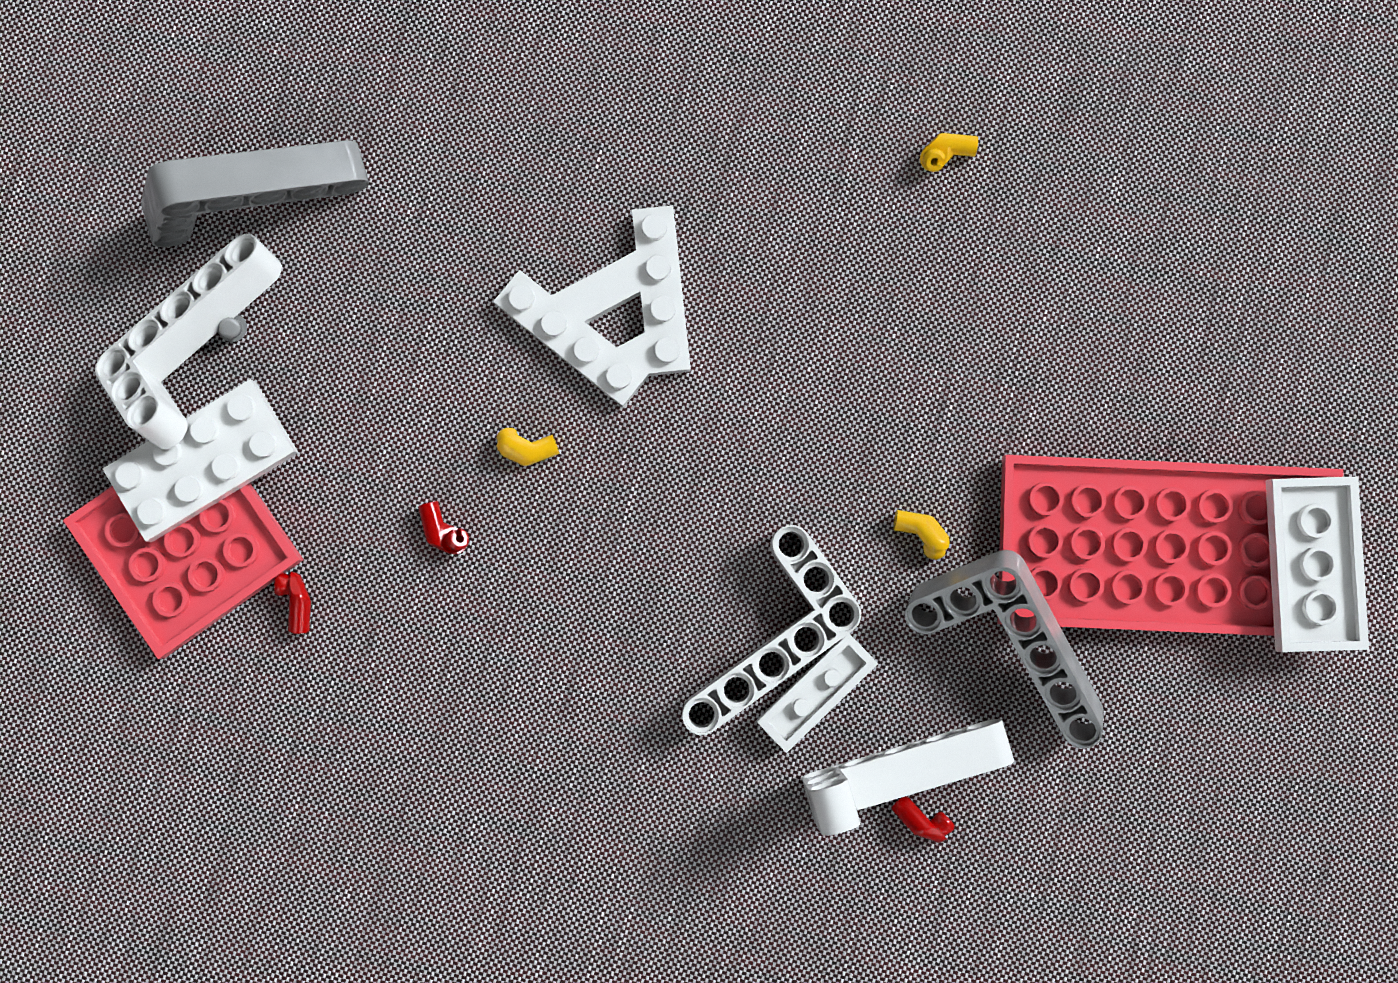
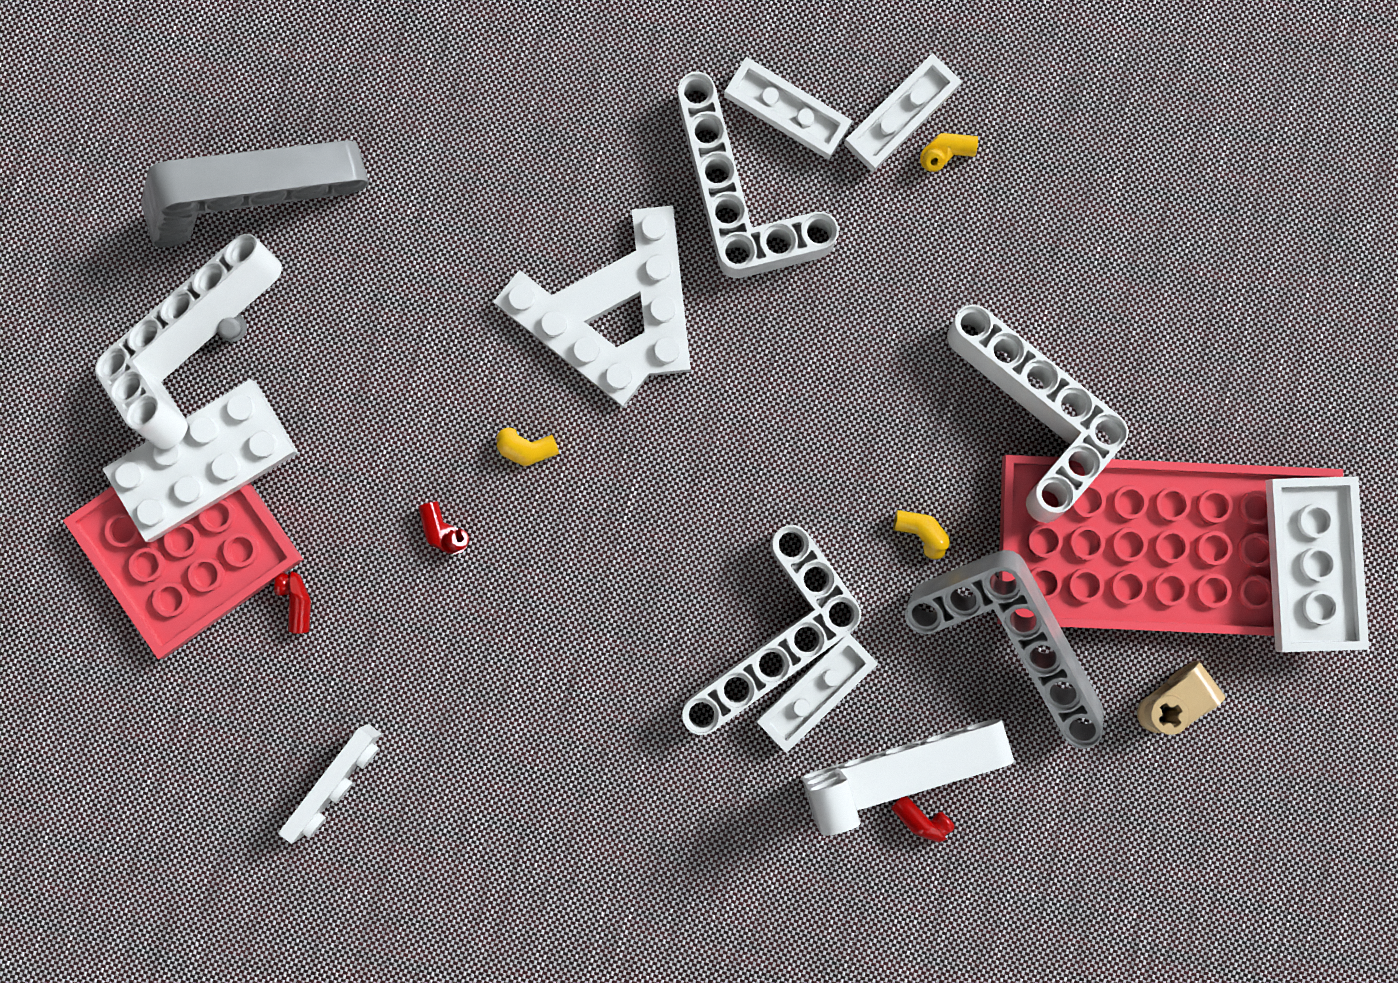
none -> white plate [278,724,382,844]
none -> white beam [678,71,839,278]
none -> white plate [724,57,852,160]
none -> white plate [844,53,962,172]
none -> white beam [947,304,1129,523]
none -> tan piece [1137,661,1226,735]

